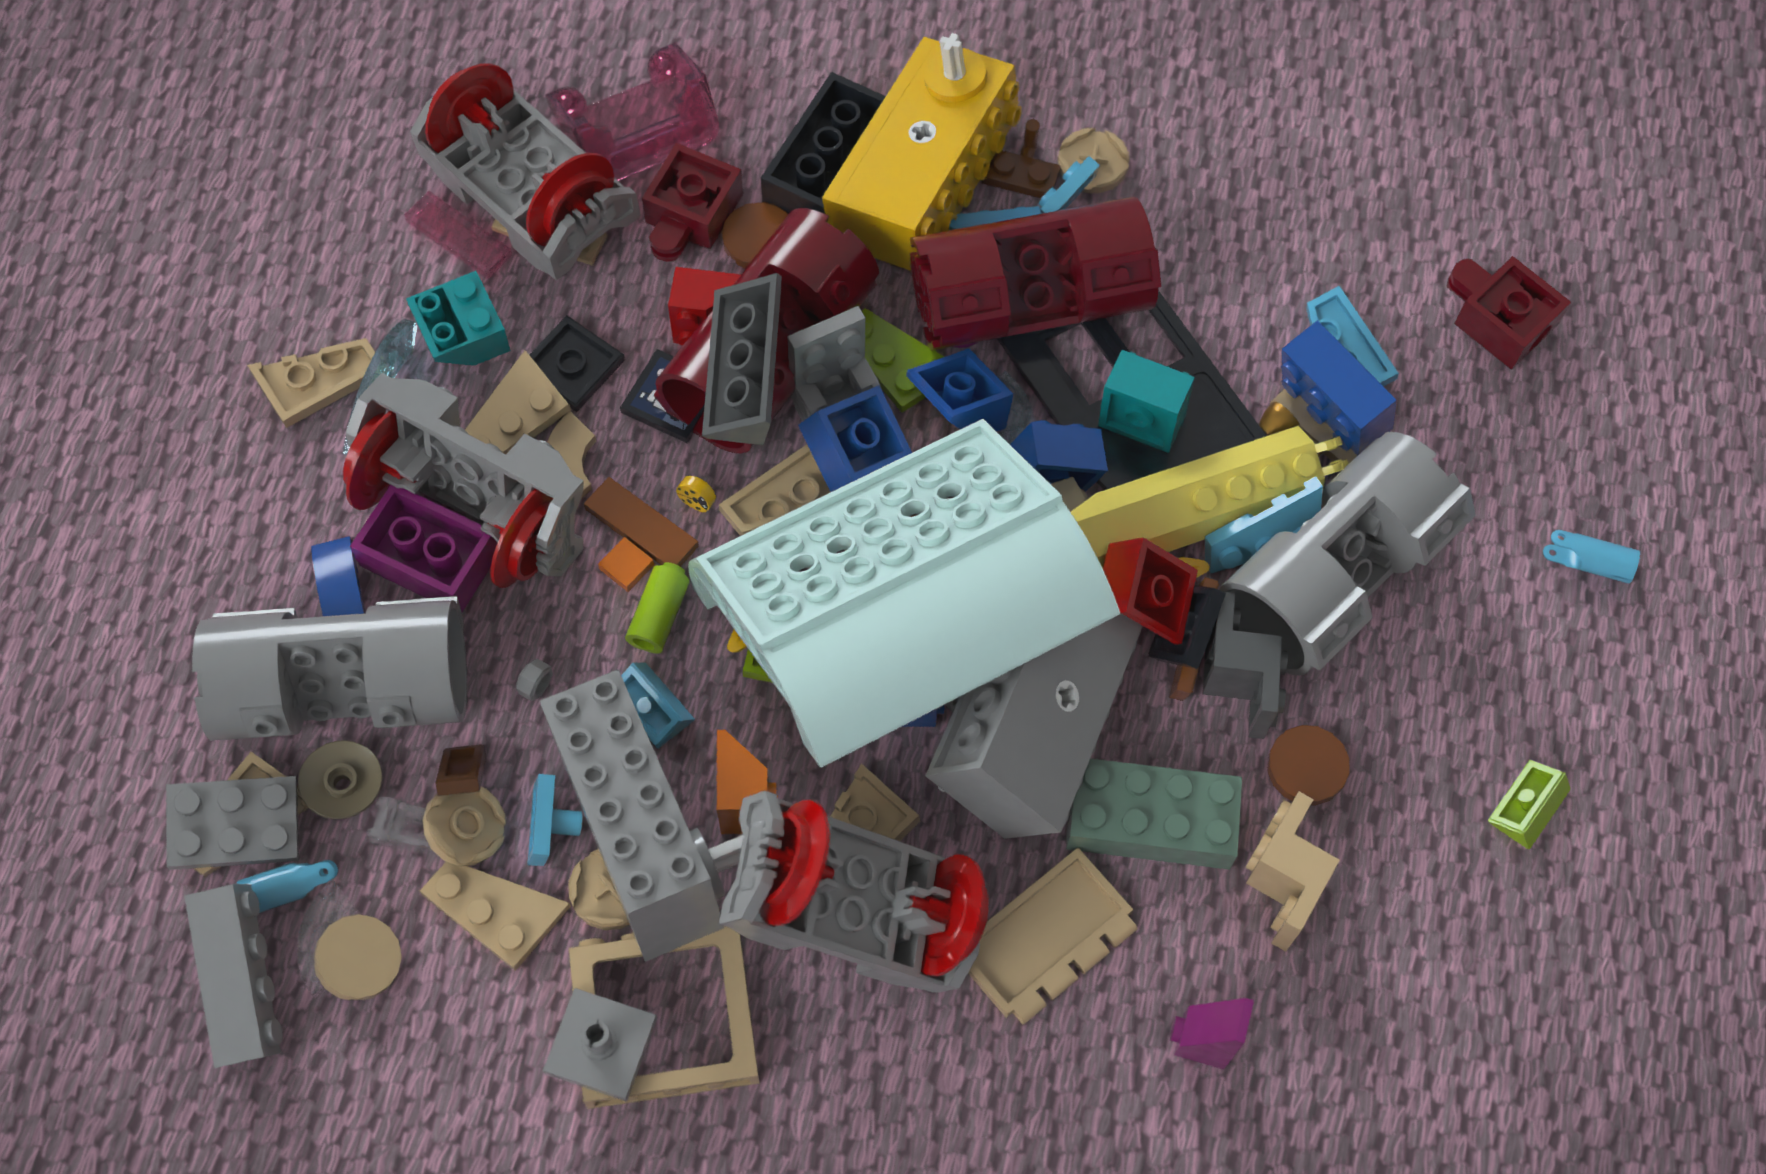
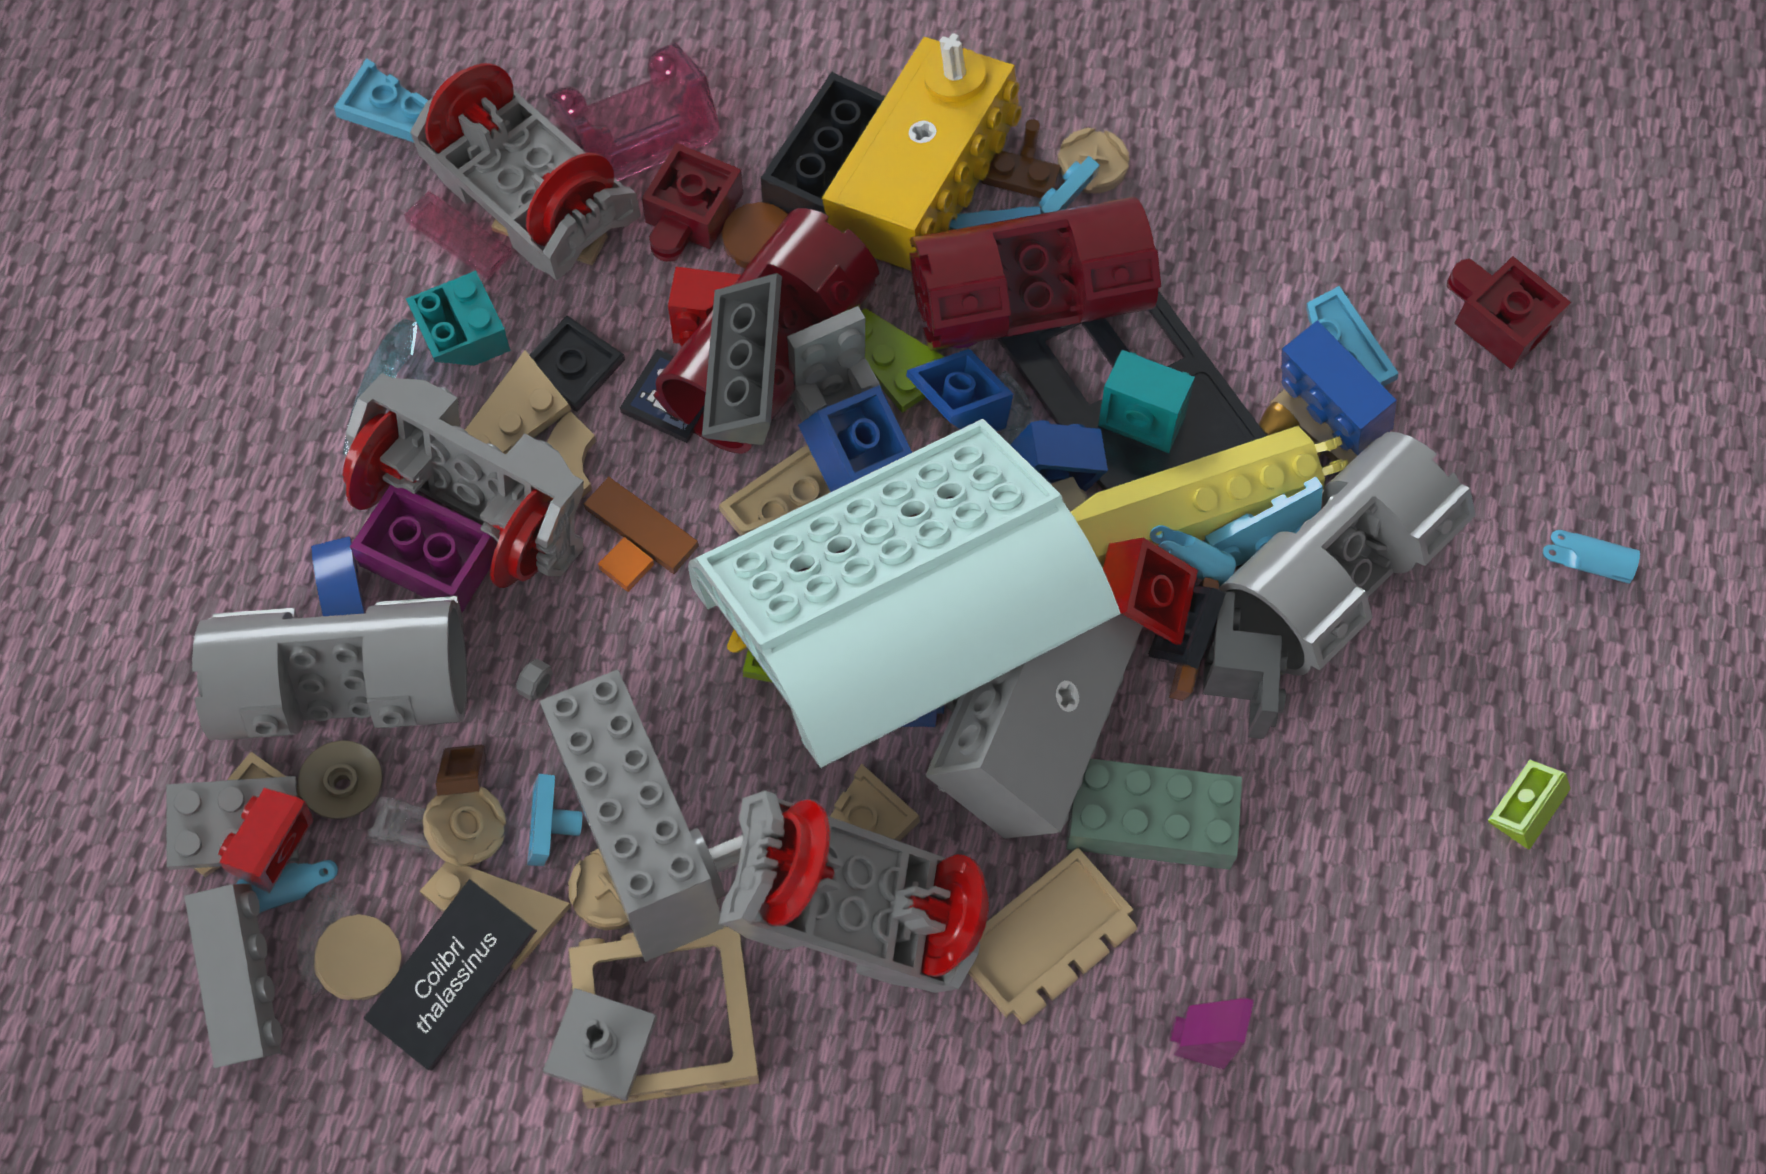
tan wing [247,338,387,428] -> none
medium azure slope [621,662,695,748] -> none
lime brick [625,562,690,654] -> none
yellow tile [676,476,716,512] -> none
orange slope [717,730,778,834] -> none
tan bracket [1245,791,1340,952] -> none
dark orange tile [1267,725,1350,806] -> none
none -> red slope [218,788,314,893]
none -> medium azure wing [334,58,428,142]
none -> black tile [363,879,538,1071]
none -> medium azure piece [1150,525,1236,588]

